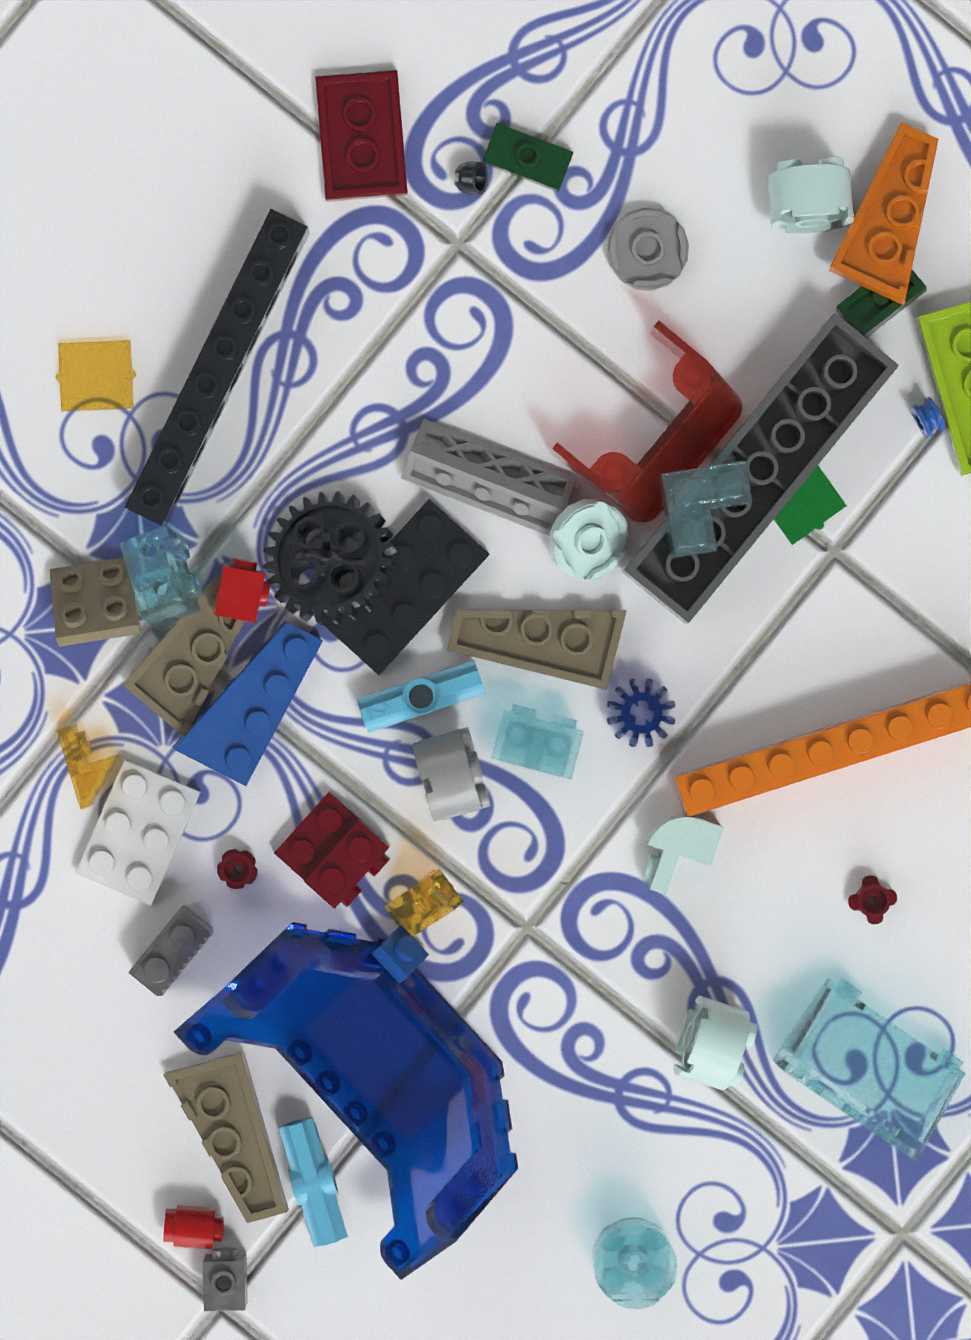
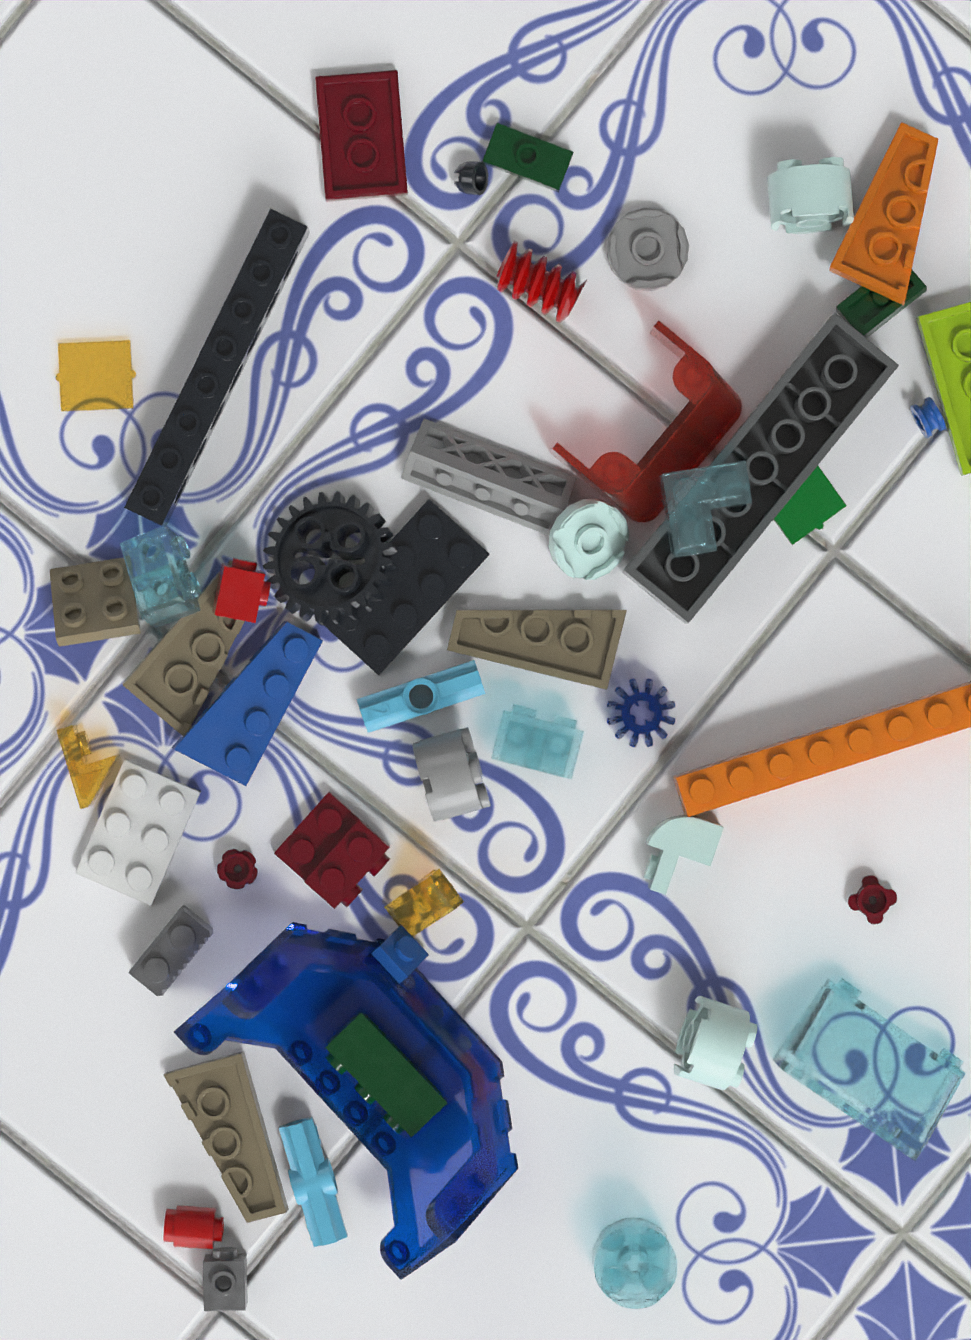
none -> dark green brick [325,1009,448,1138]
none -> red piece [496,240,587,323]

